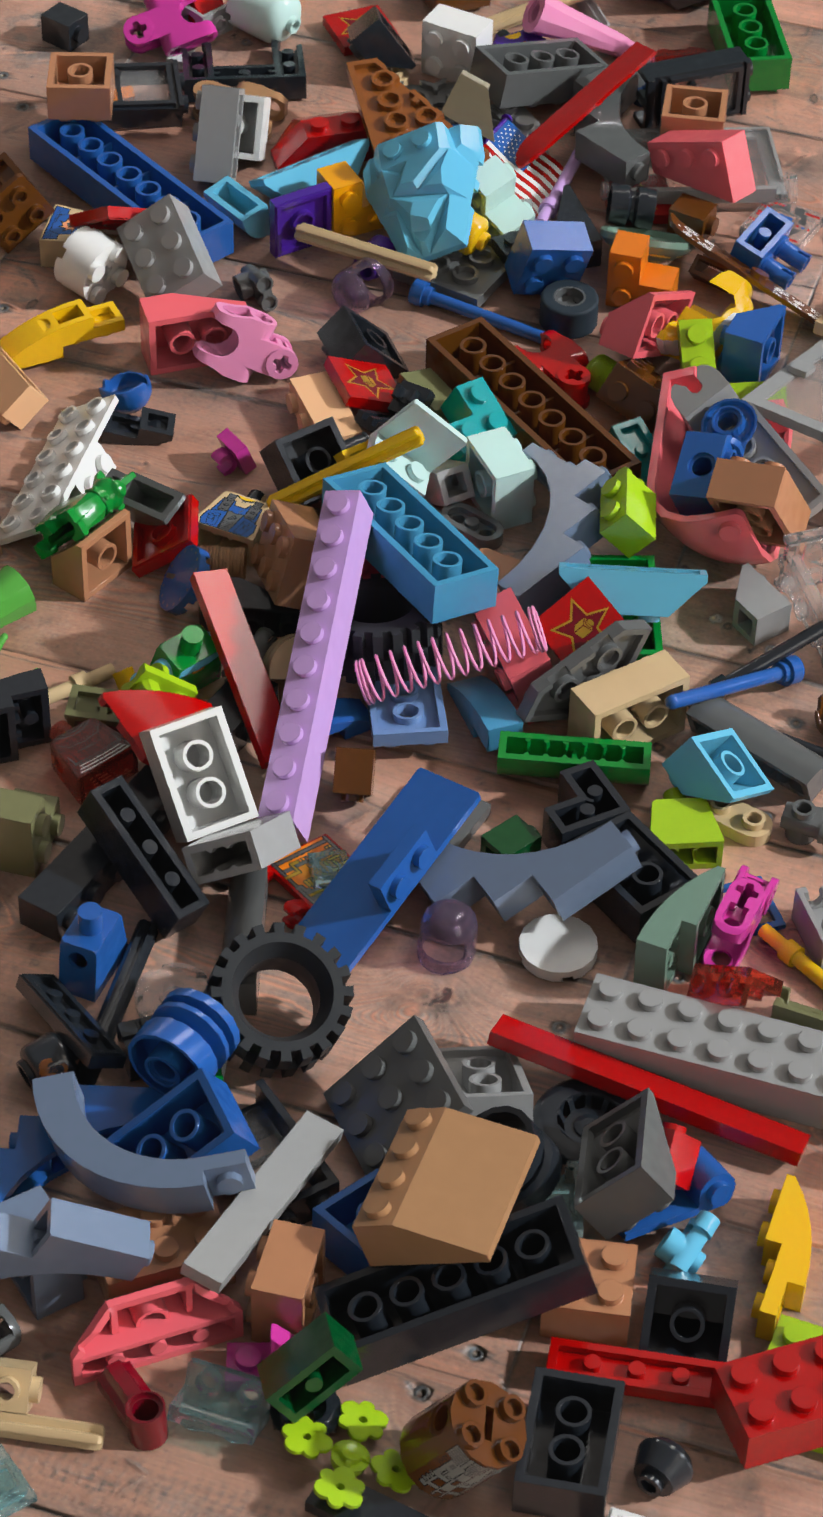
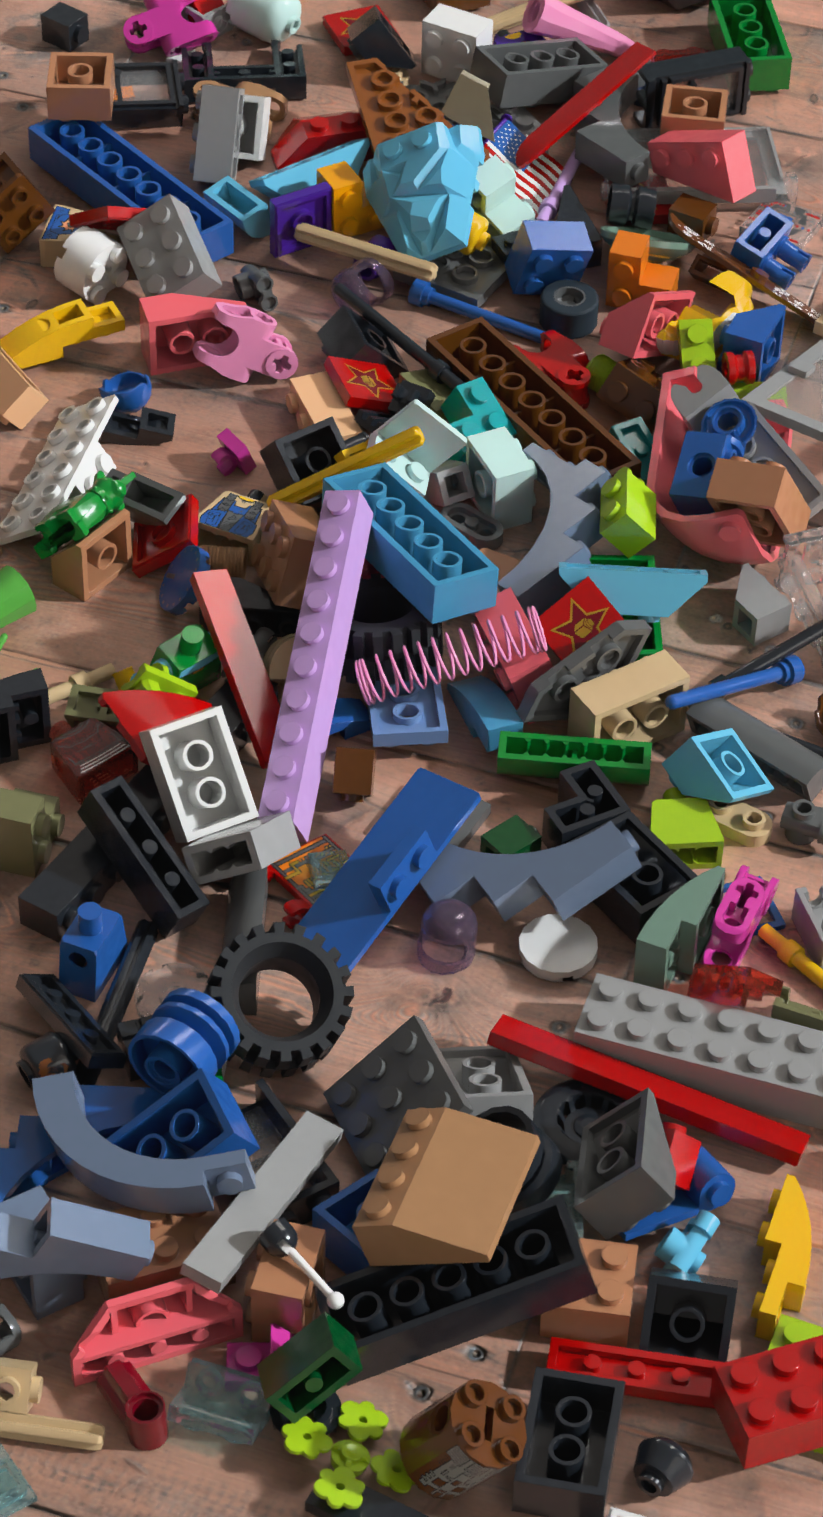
none -> hinge [258,1218,345,1310]
none -> black bar [333,283,465,390]
none -> red wheel [722,350,756,386]

